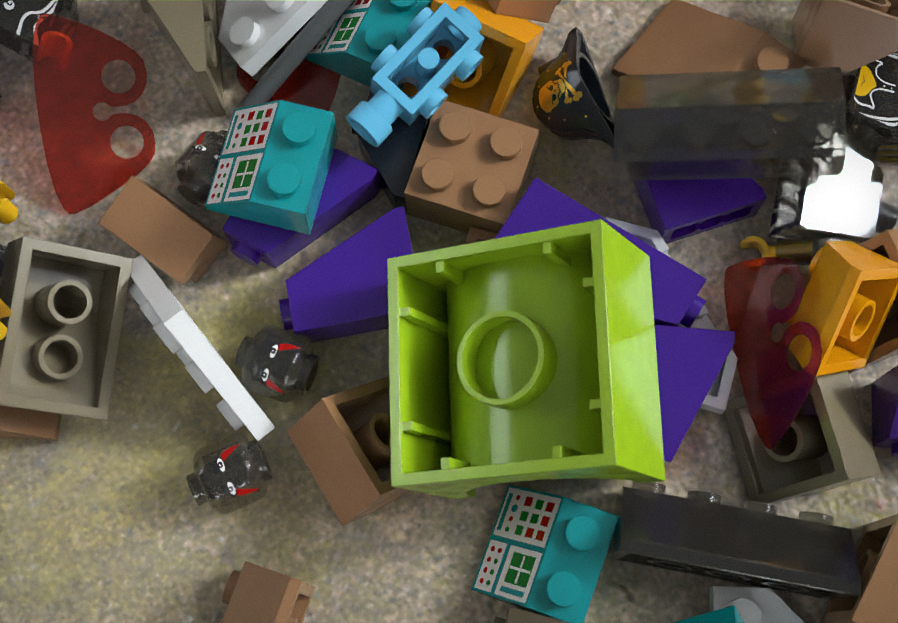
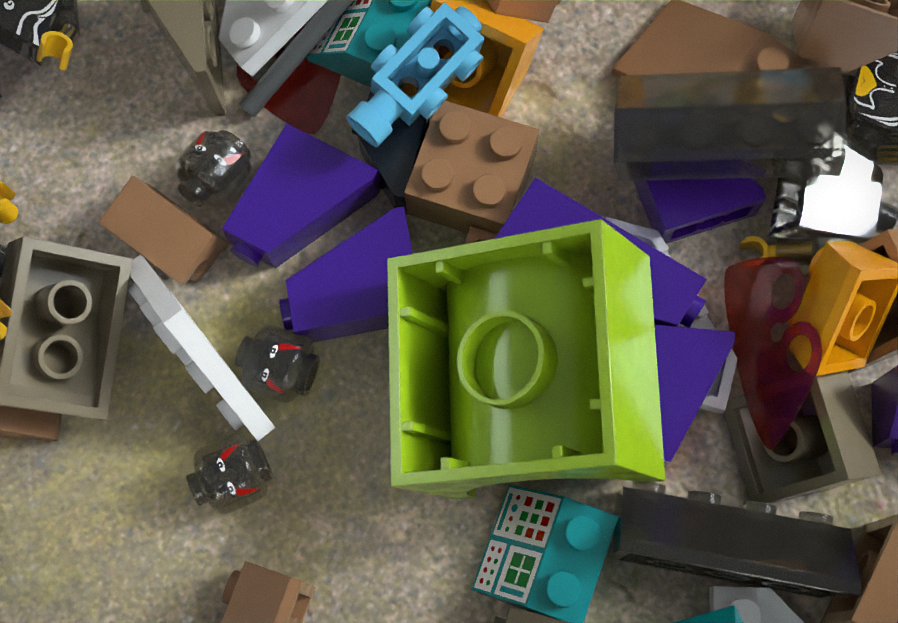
clear red piece [33,14,155,214] -> none
teal slope [205,100,338,235] -> none
medium nougat slope [287,376,411,526] -> none
black hat [532,27,622,149] -> none

